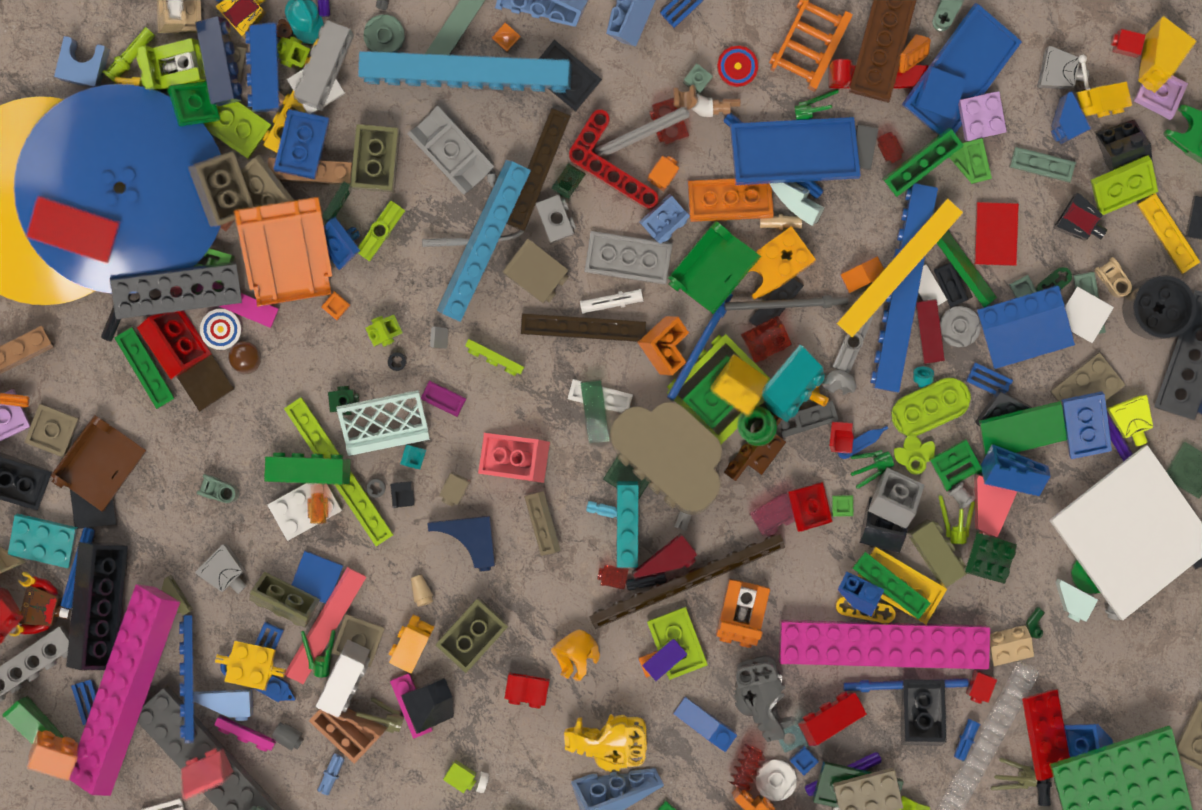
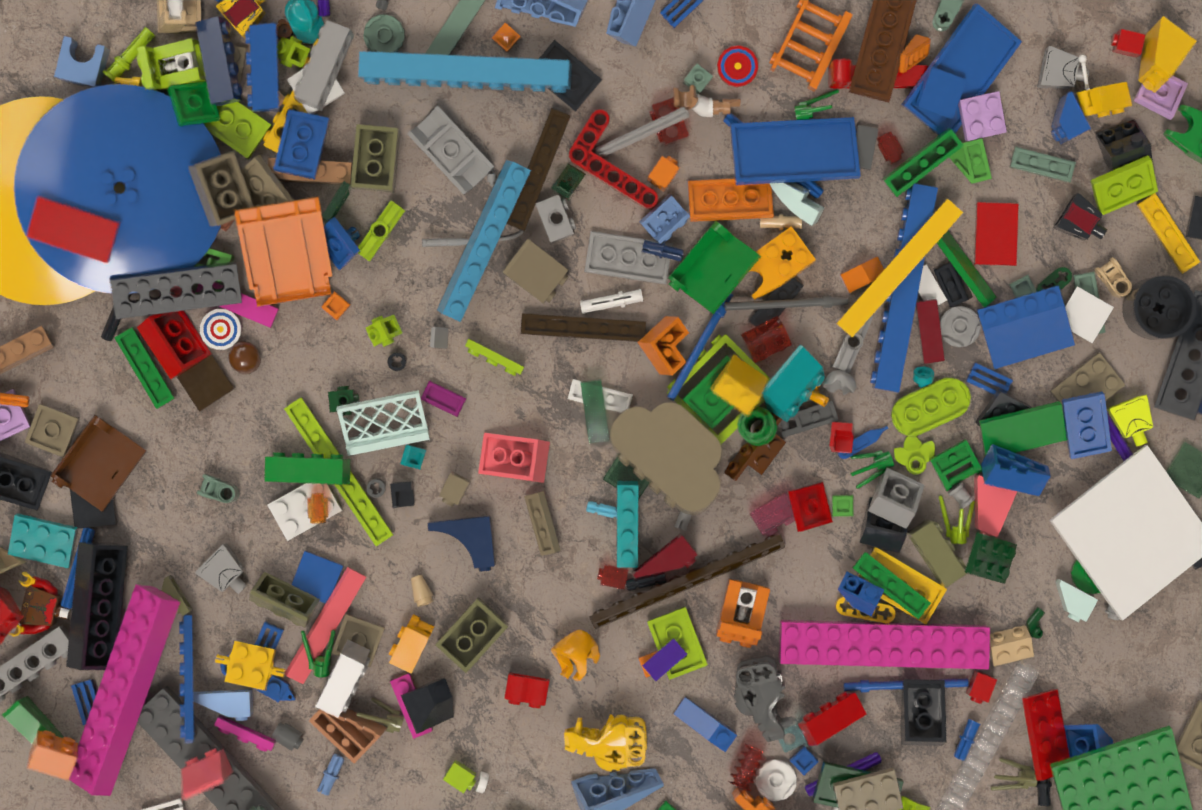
none -> dark blue axle [642,240,684,261]

